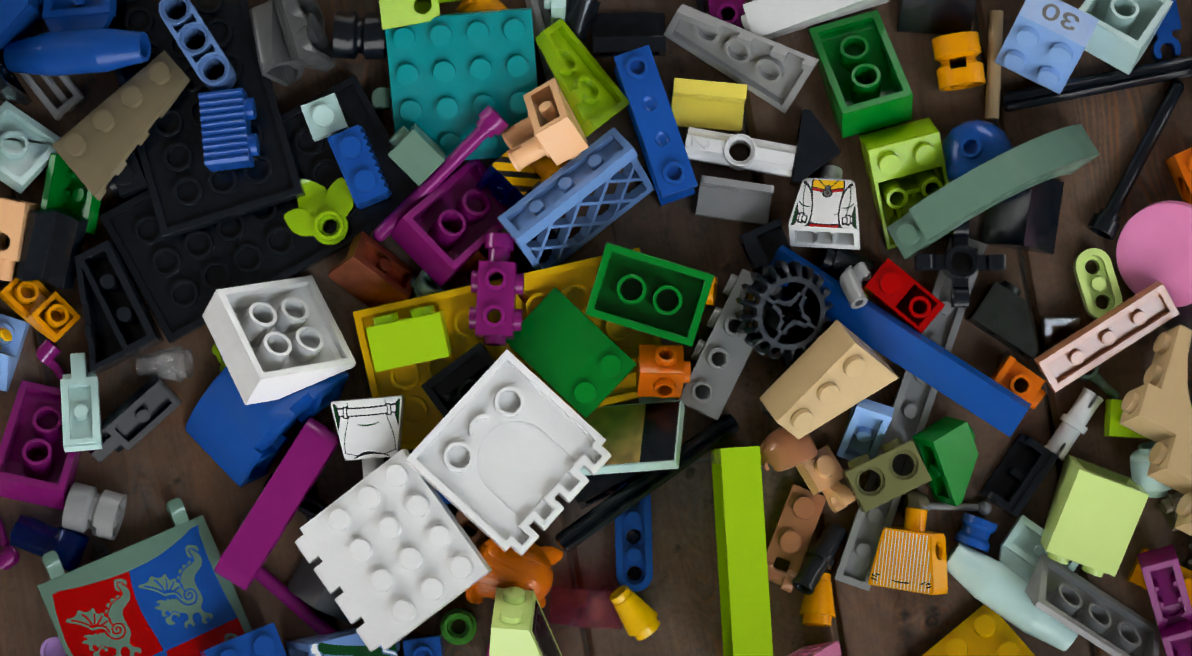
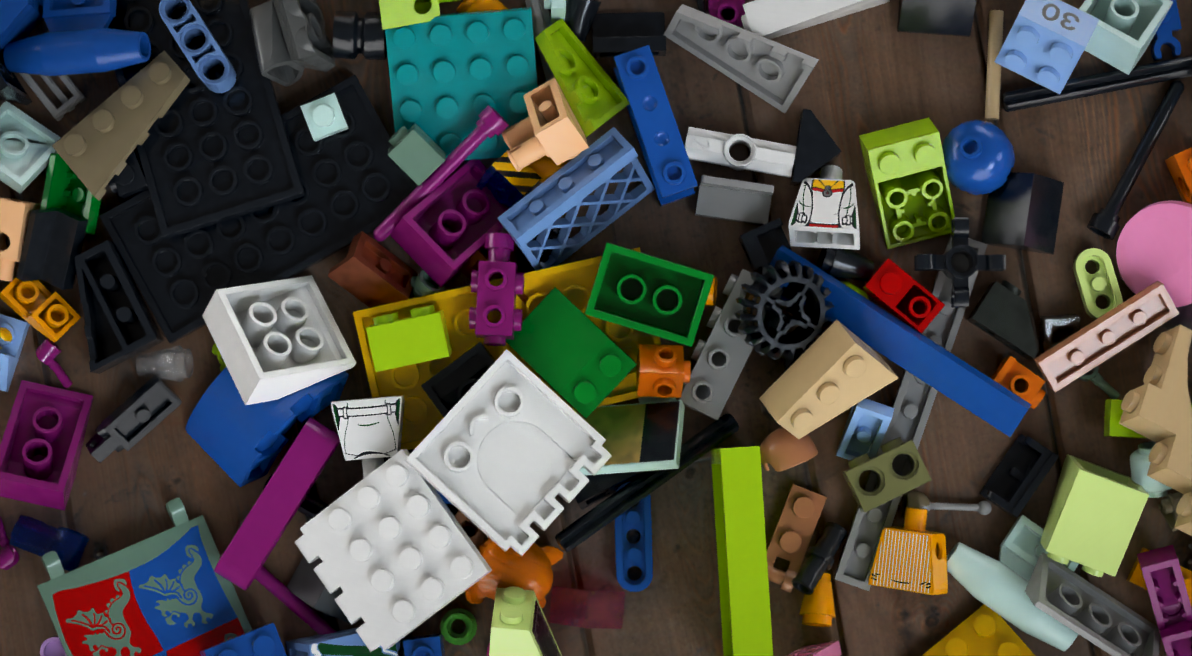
light aqua hinge [60,352,102,452] -> none
light grey wheel [62,482,127,540] -> none
blue brick [198,88,260,172] -> none
lime plate [284,177,354,245] -> none
blue brick [327,125,392,210] -> none
sand green hand [371,87,391,110] -> none
yellow cone [609,585,660,641] -> none
light yellow panel [671,78,747,132] -> none
light nougat plate [796,445,856,513] -> none
green slope [808,10,913,139] -> none
light grey arm [840,262,872,309] -> none
sand green arch [887,124,1100,259] -> none
green slope [912,416,979,506] -> none
light orange wheel [931,31,986,91] -> none
blue wheel [953,512,998,553] -> none
white pin [1044,387,1104,461] -> none

